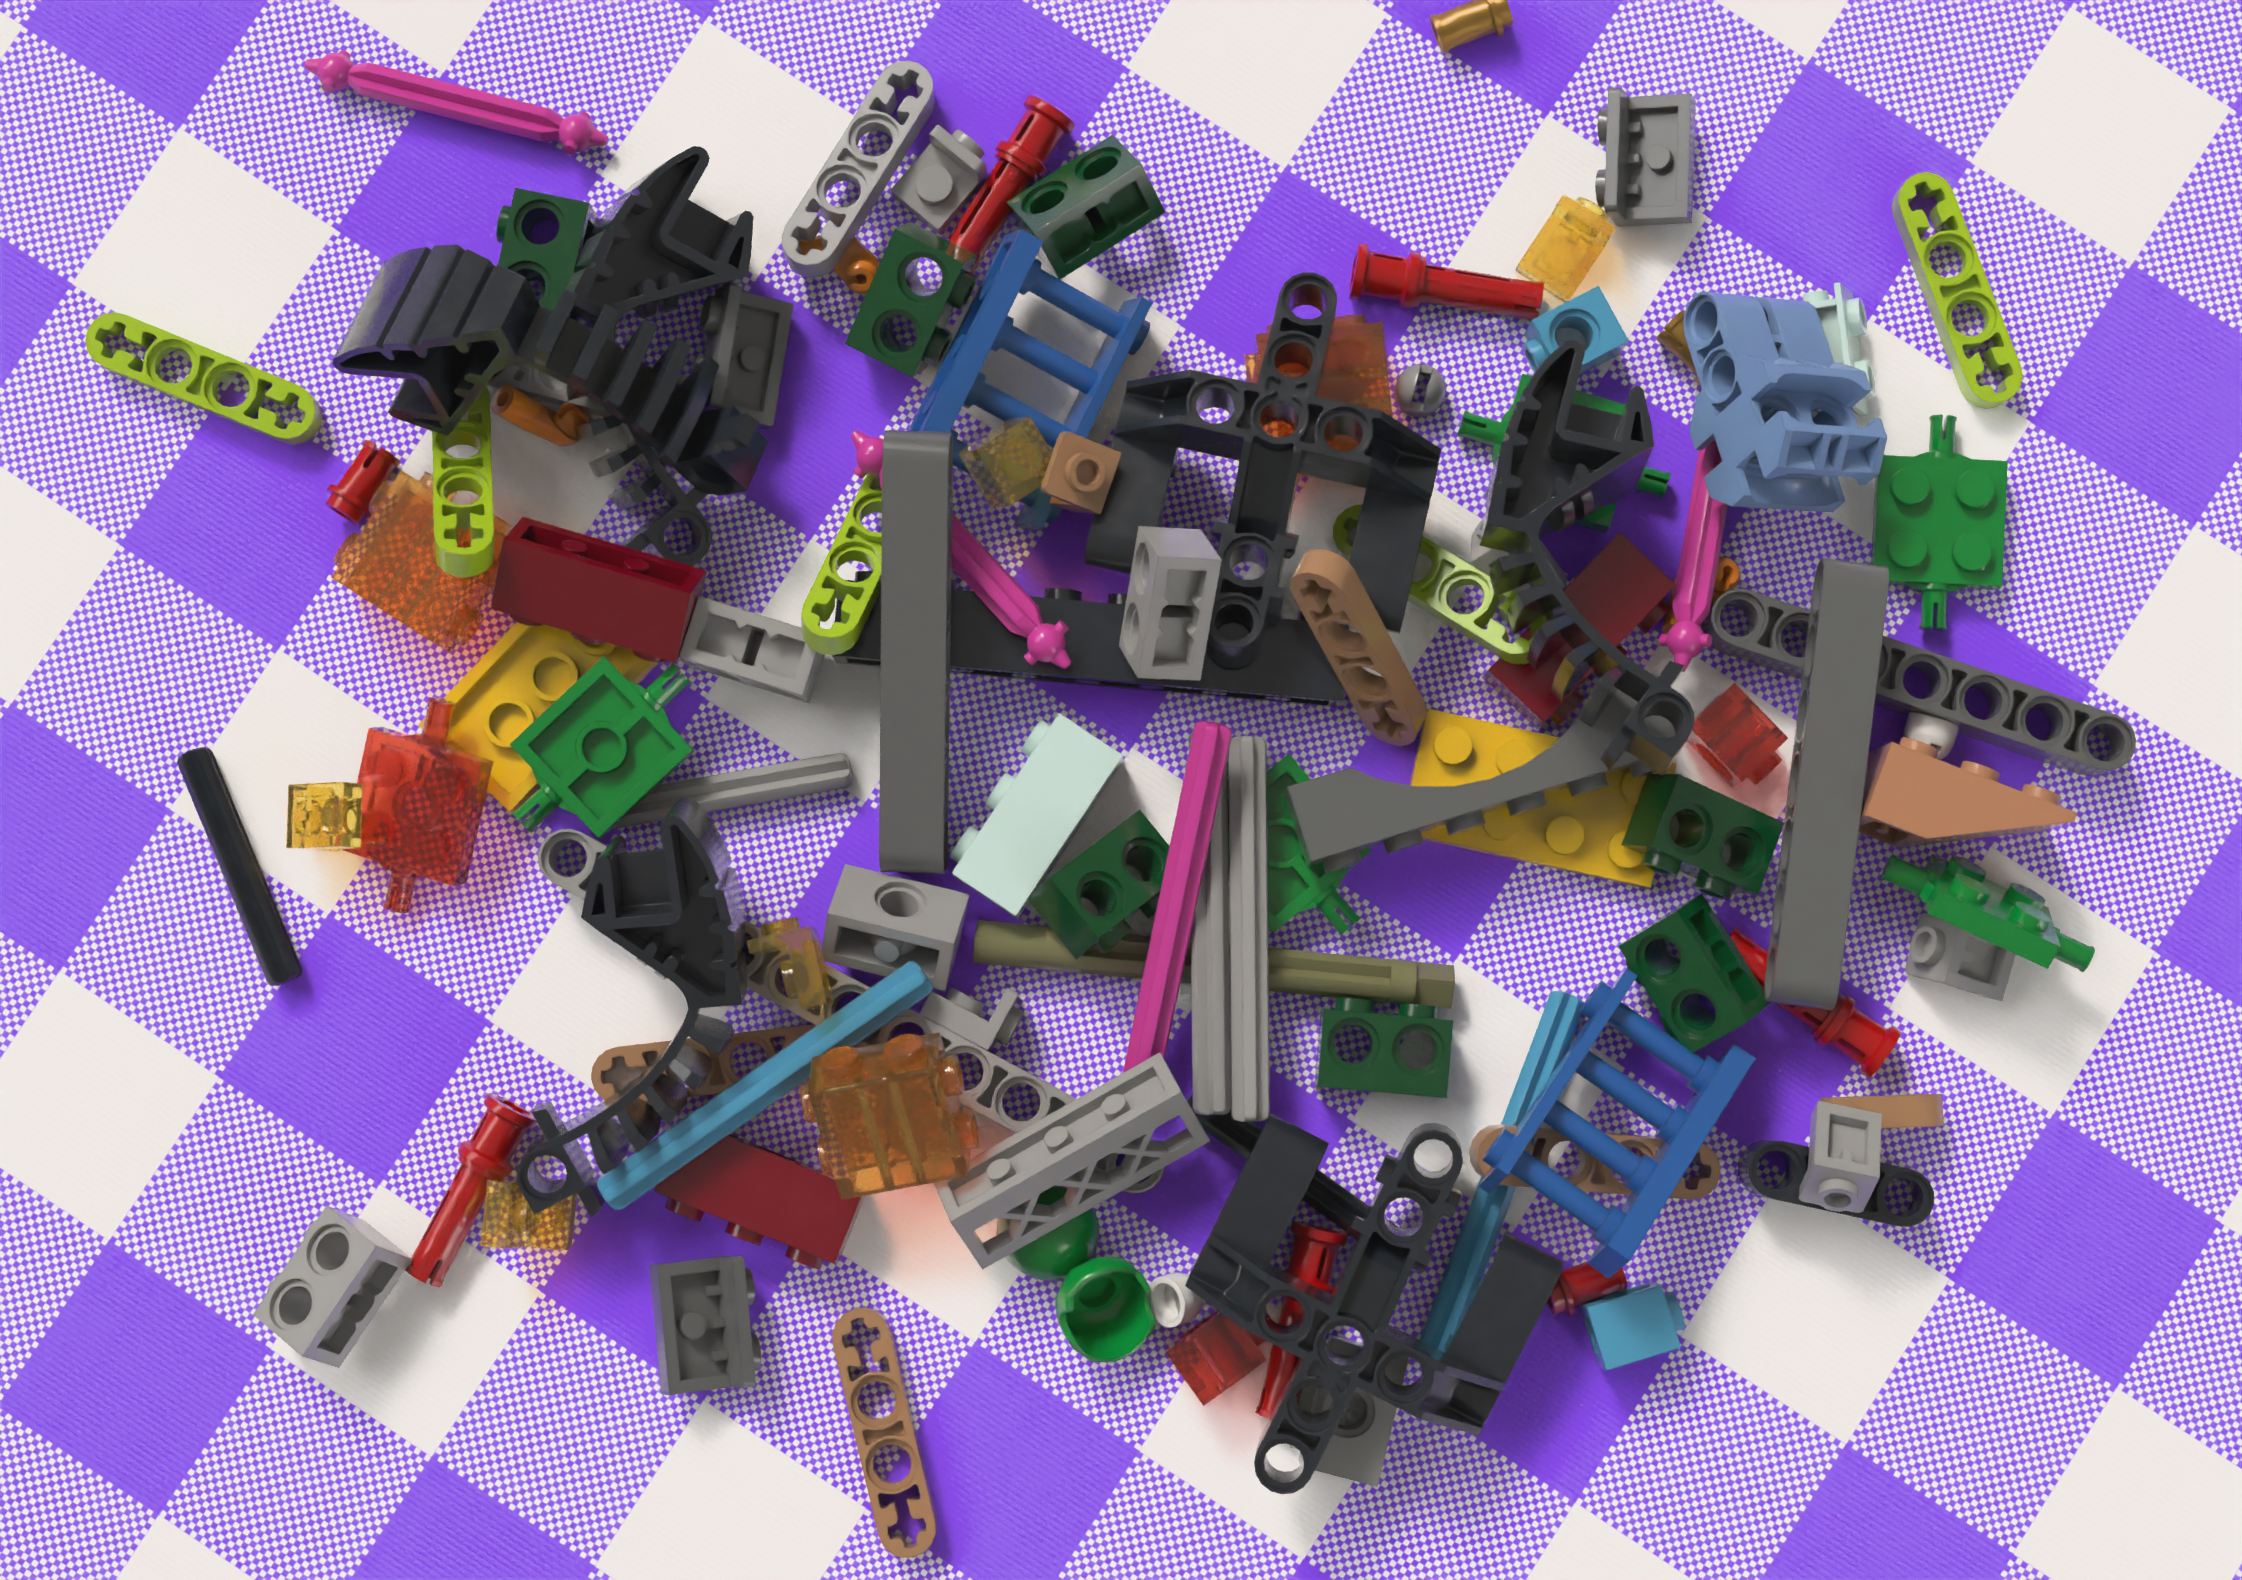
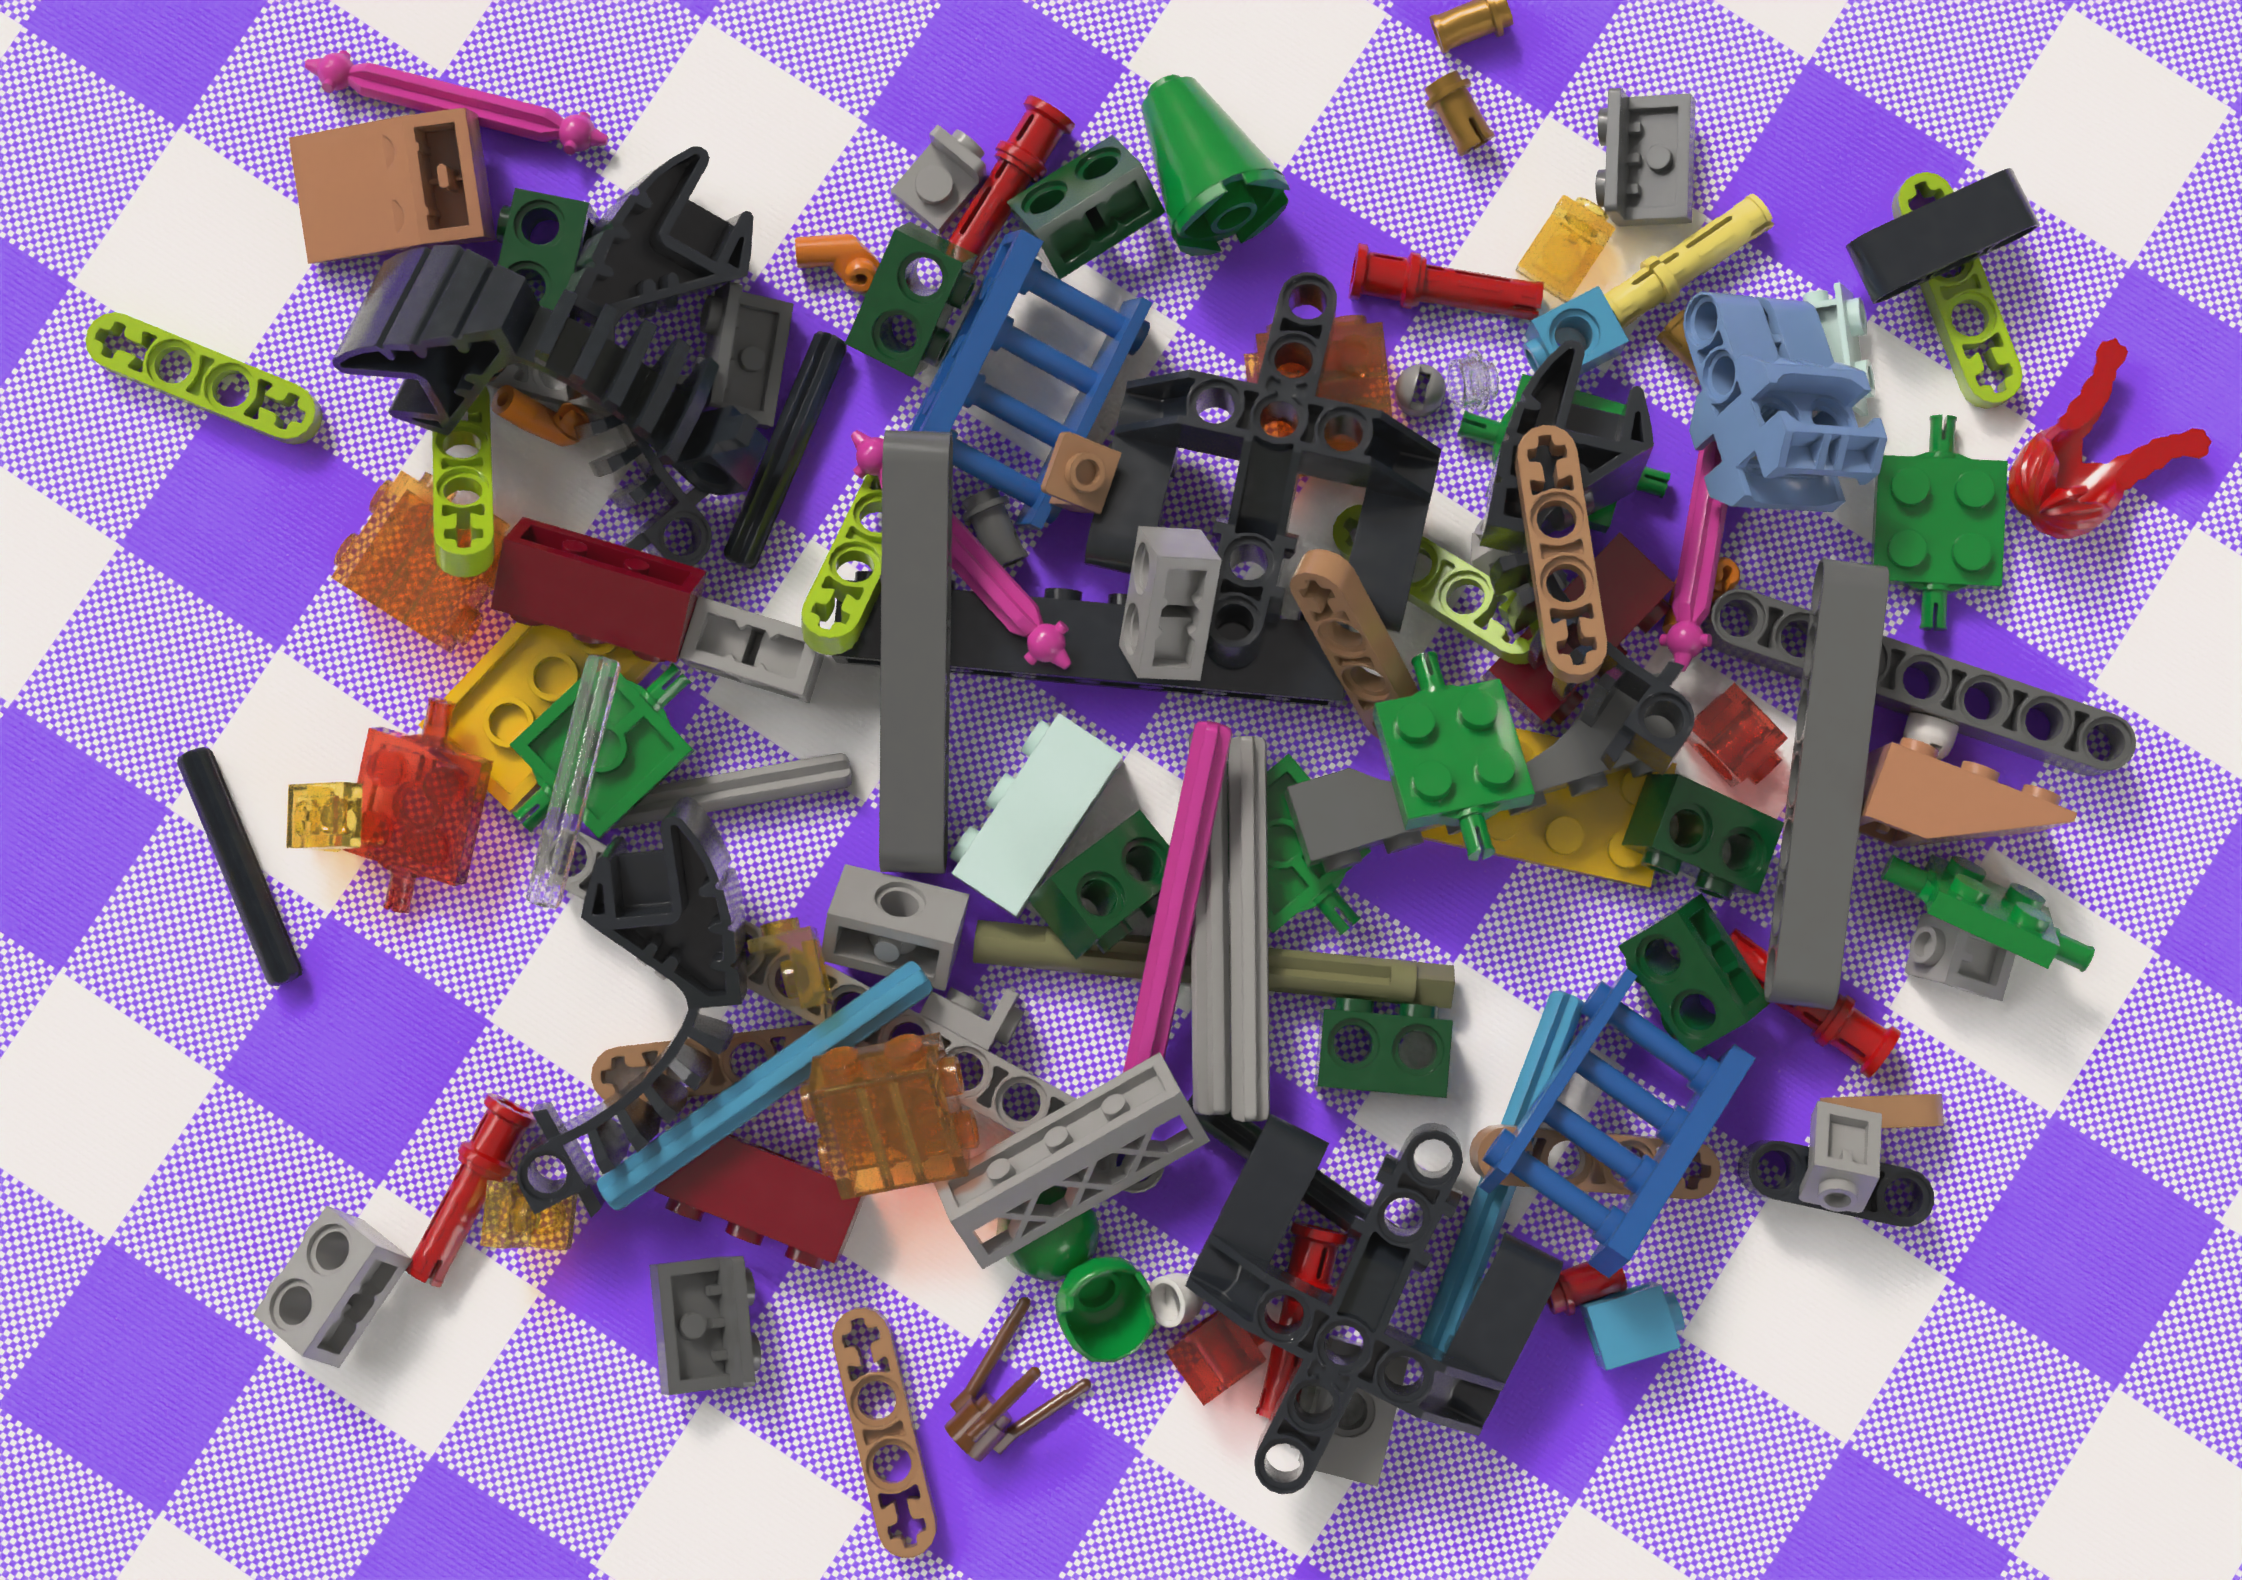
red pin [325,440,401,525] -> none
light grey beam [781,60,935,278] -> none
clear yellow brick [958,416,1052,507] -> none
none -> nougat slope [289,108,496,264]
none -> clear axle [526,655,621,909]
none -> black axle [723,331,847,569]
none -> reddish brown plant [944,1297,1091,1462]
none -> dark grey pin [961,487,1029,568]
none -> green cone [1141,74,1290,256]
none -> green plate [1372,651,1535,861]
none -> pearl gold pin [1424,70,1495,156]
none -> clear plate [1447,350,1499,412]
none -> medium nougat beam [1515,425,1607,683]
none -> light yellow pin [1604,193,1774,330]
none -> black beam [1845,168,2040,304]
none -> red hair [2008,338,2212,539]

